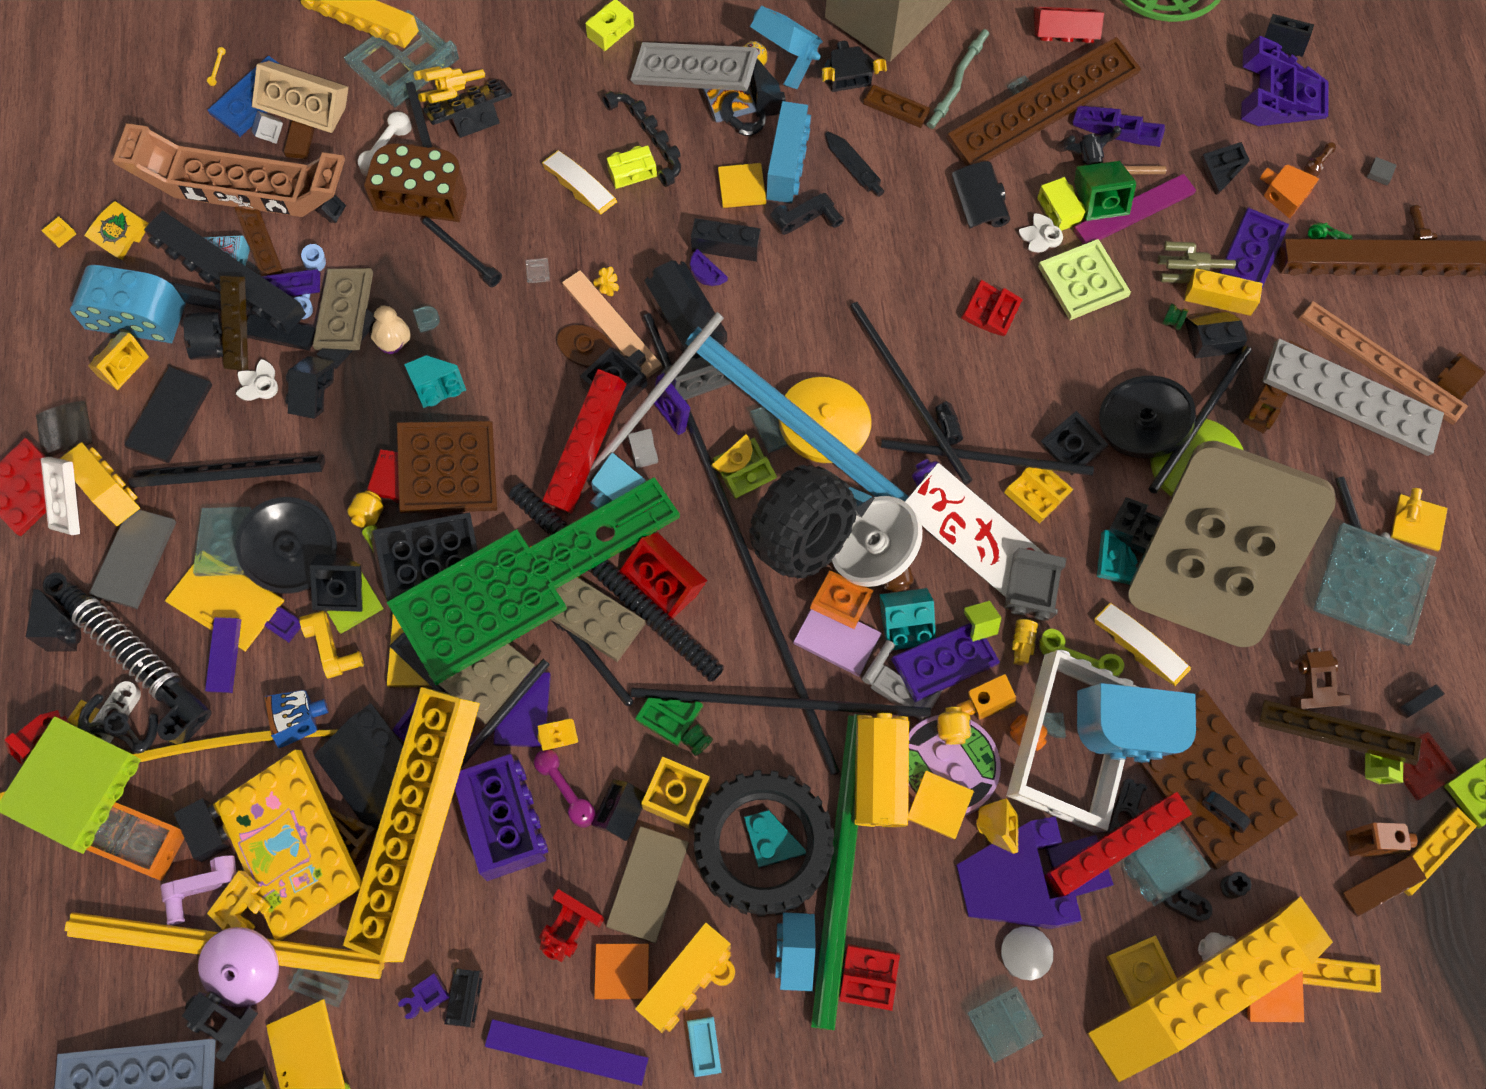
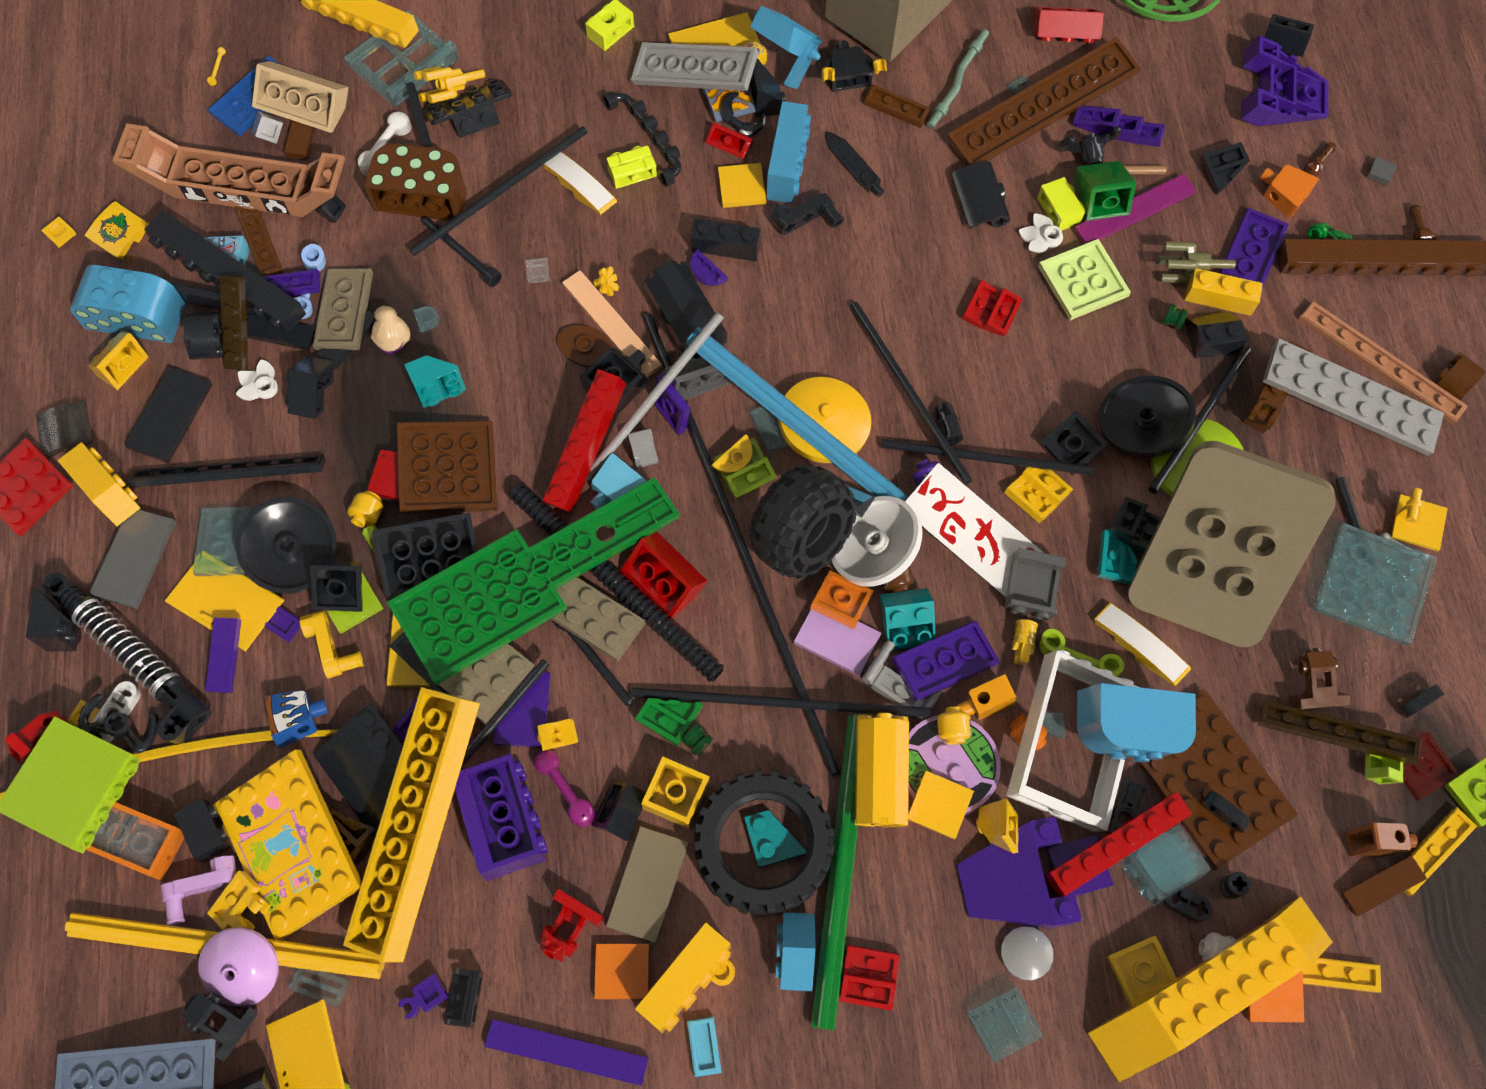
white tile [41,457,80,535] -> none
lime panel [964,601,1001,641] -> none
none -> black piece [409,126,588,256]
none -> yellow tile [668,12,761,47]
none -> red slope [705,122,754,159]

